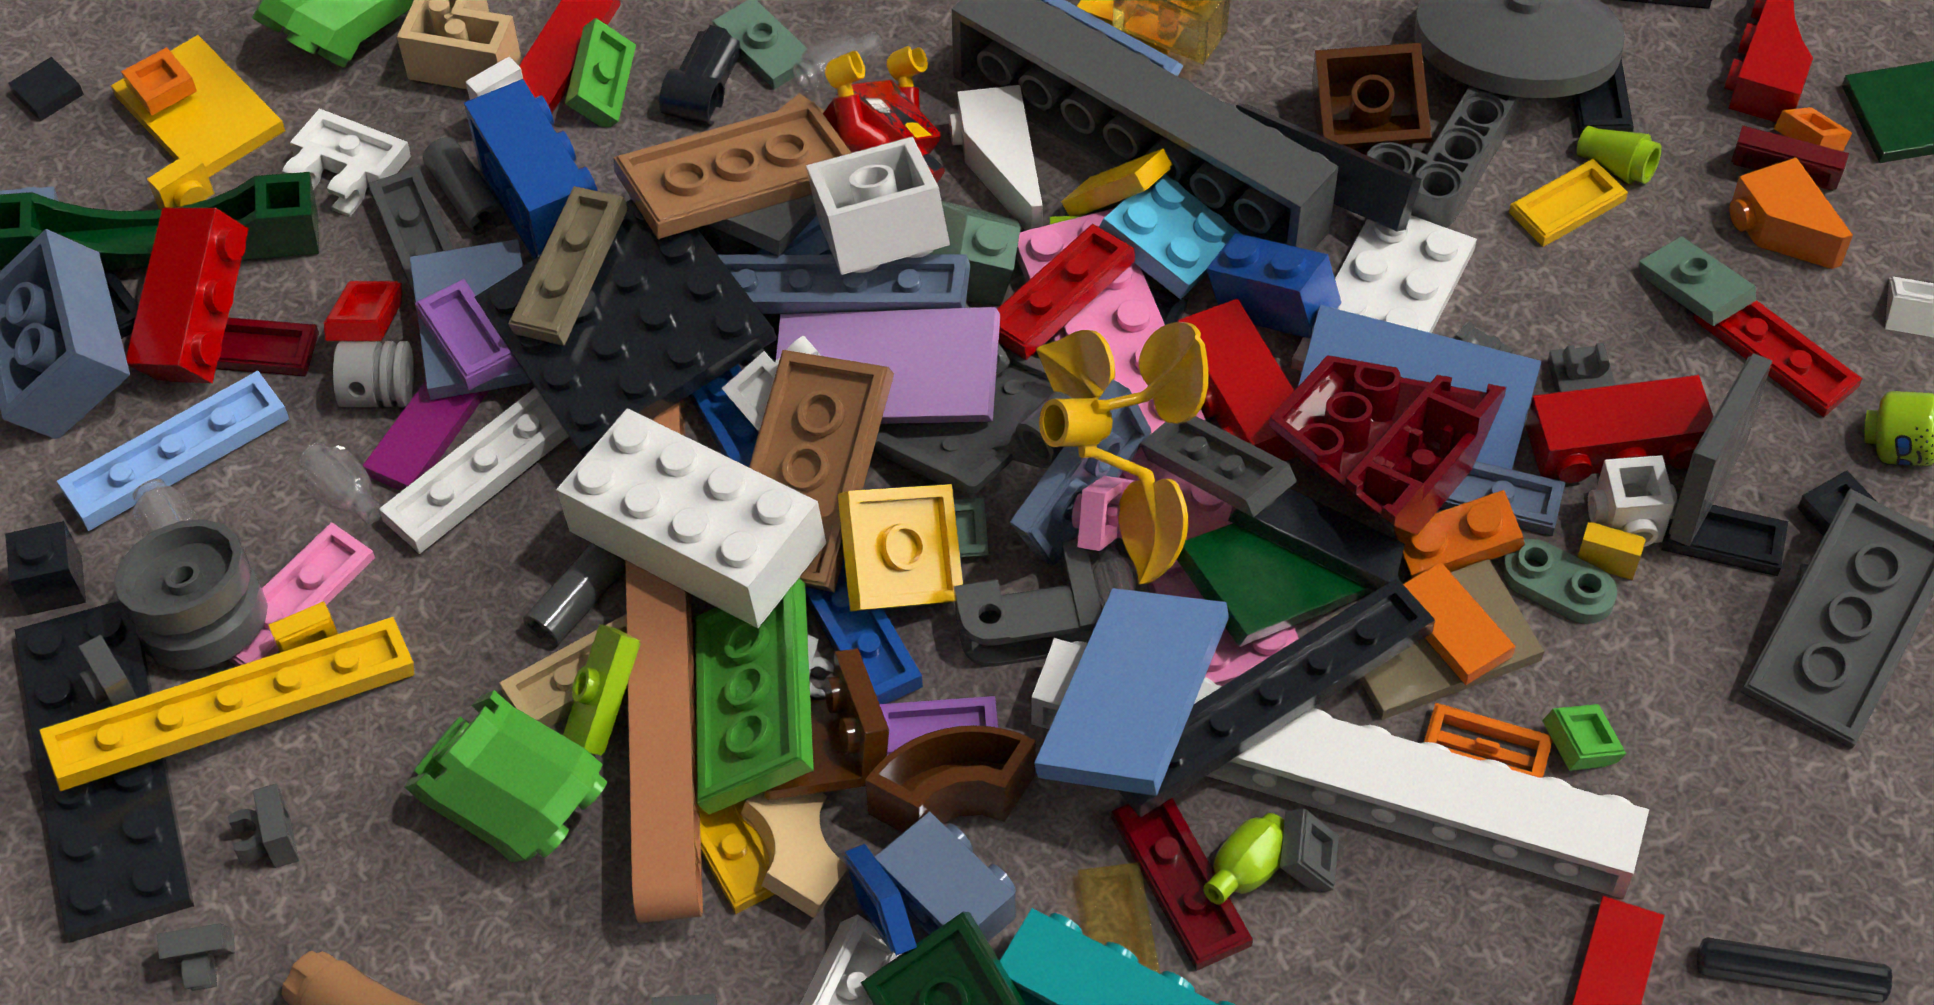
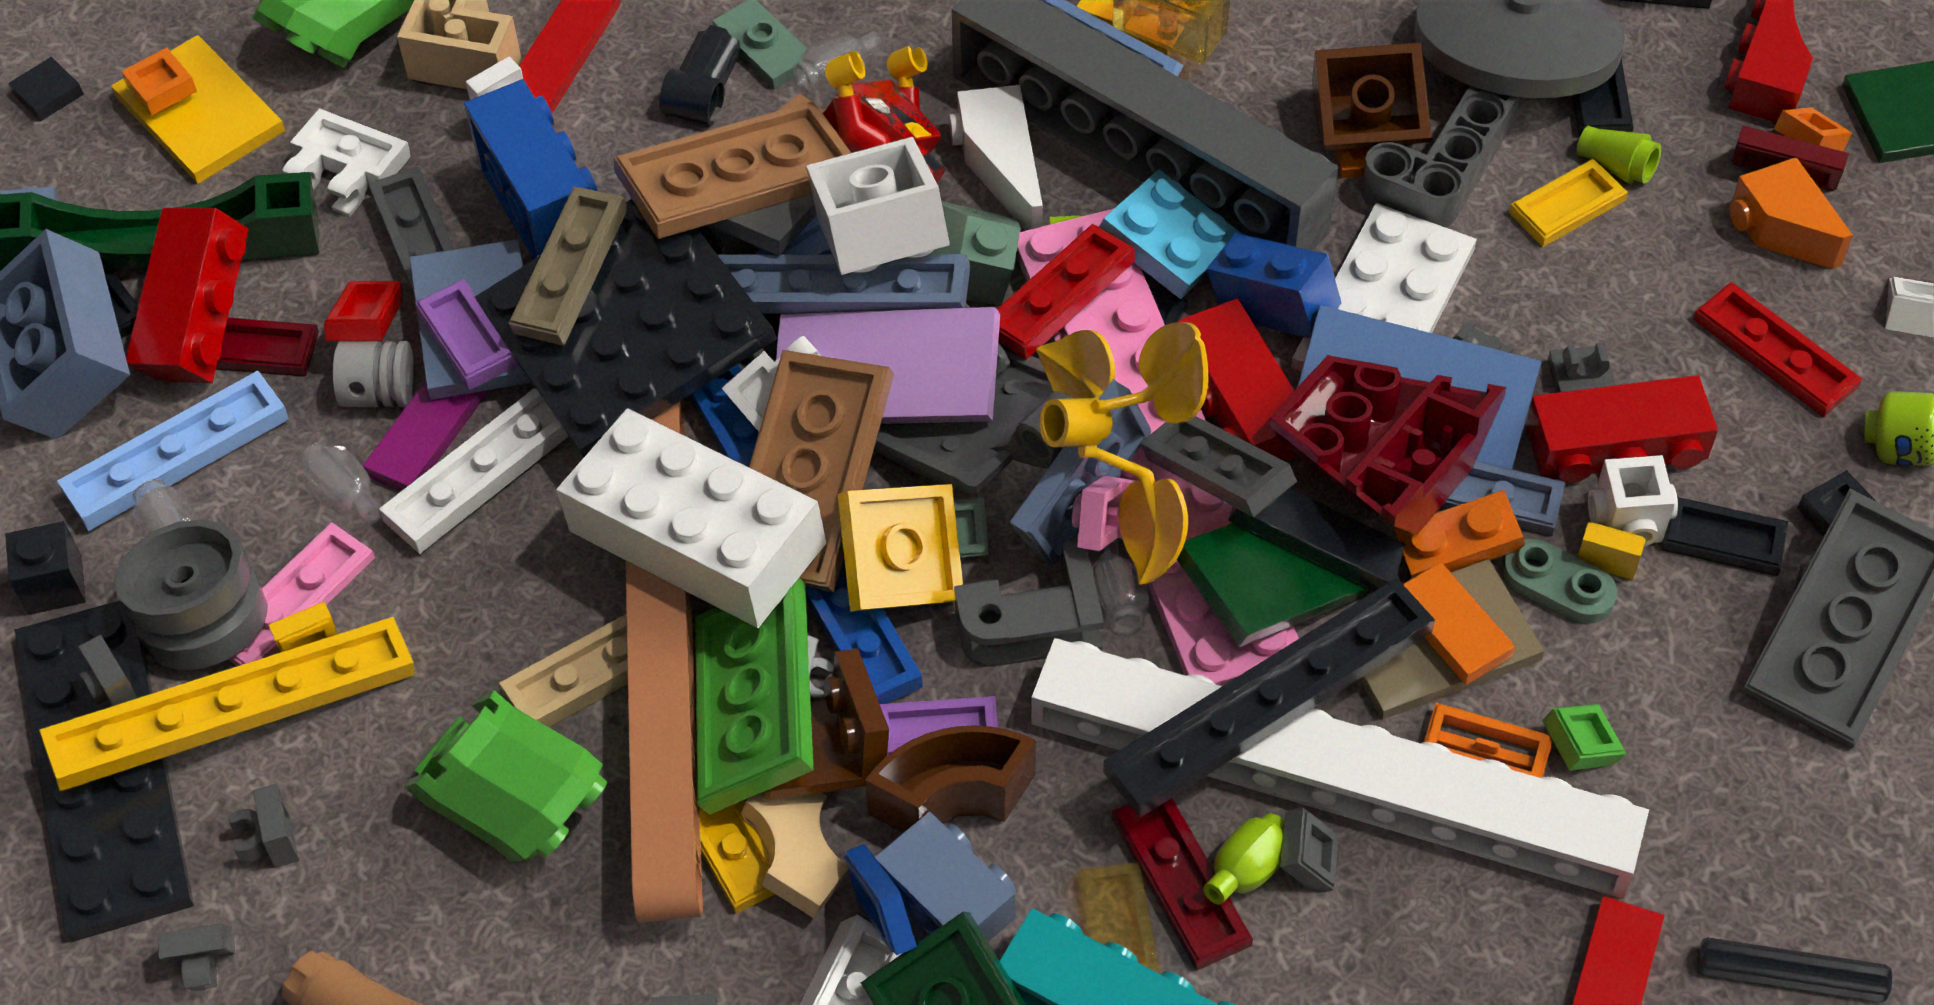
yellow plate [147,151,215,209] -> none
dark grey piece [423,137,506,236] -> none
dark grey piece [523,543,626,647] -> none
lime plate [563,624,641,756] -> none
bright green plate [565,18,636,127] -> none
medium blue tile [1034,588,1229,796] -> none
yellow tile [1061,148,1173,216] -> none
black tile [1236,104,1422,232] -> none
sand green plate [1639,236,1756,326] -> none
dark grey tile [1669,353,1773,546] -> none

